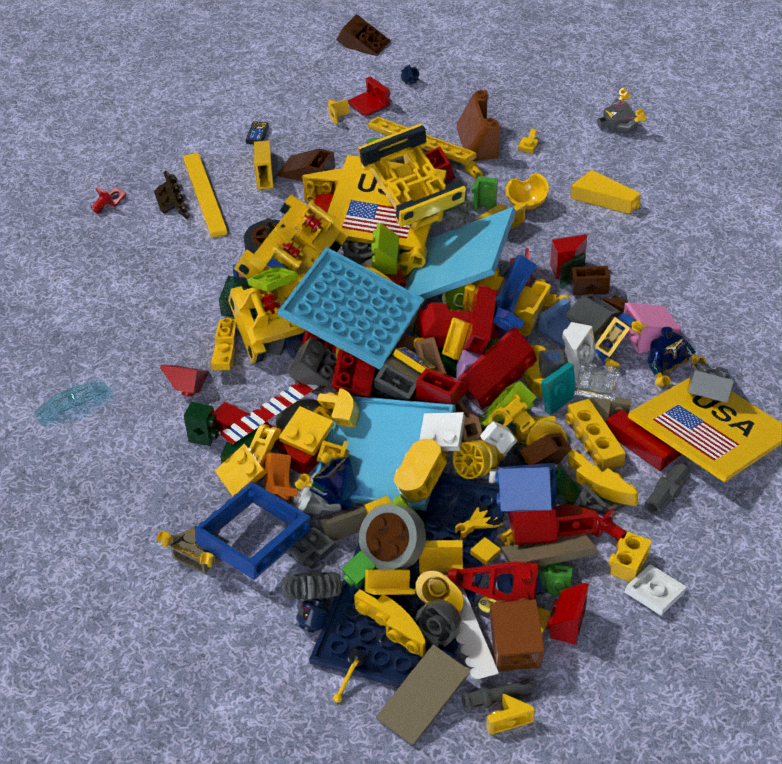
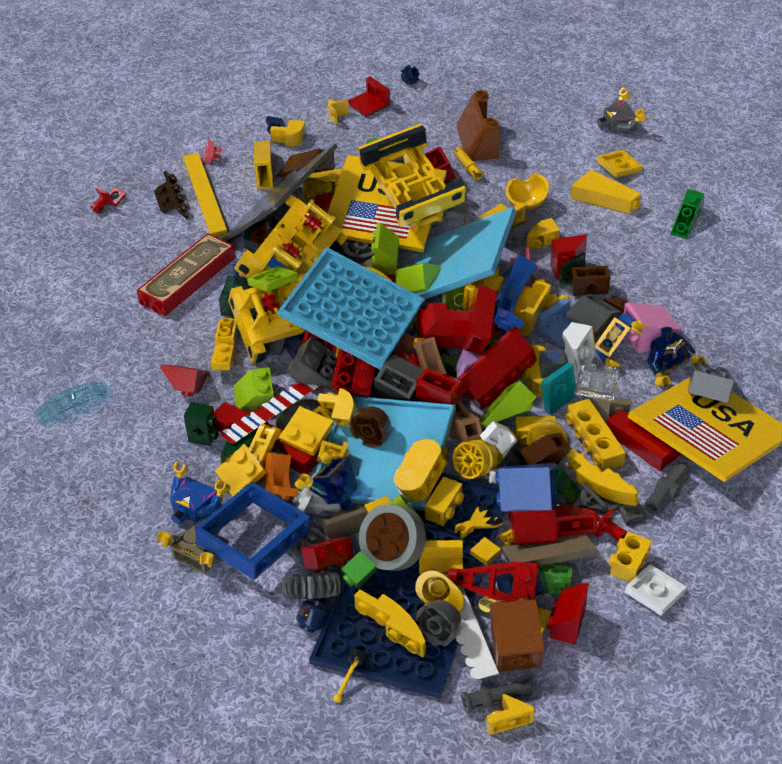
tile [246,121,269,145] -> none
reddish brown slope [336,14,391,56] -> none
yellow panel [365,569,415,595] -> none
yellow tile [368,117,477,165] -> none
dark tan tile [376,645,470,747] -> none
tile [393,347,435,374] -> none
yellow axle [398,245,428,275] -> none
white plate [419,412,465,451] -> none
yellow tile [442,317,470,360] -> none
bright green bracket [471,176,498,212] -> none
yellow piece [489,394,535,435] -> none
yellow plate [518,128,538,154] -> none
none -> brick [137,233,236,316]
none -> blue torso [170,461,230,525]
none -> coral tile [204,140,221,163]
none -> dark grey door [221,143,338,242]
none -> lime slope [234,367,274,413]
none -> dark blue tile [265,116,286,133]
none -> yellow brick [270,120,306,147]
none -> red brick [301,537,354,572]
none -> reddish brown cylinder [350,406,391,448]
none -> lime slope [395,263,441,294]
none -> yellow brick [425,477,464,526]
none -> dark grey plate [505,216,541,245]
none -> yellow slope [526,218,560,250]
none -> yellow plate [596,150,643,178]
none -> dark grey tile [618,502,646,526]
none -> green slope [670,189,704,239]

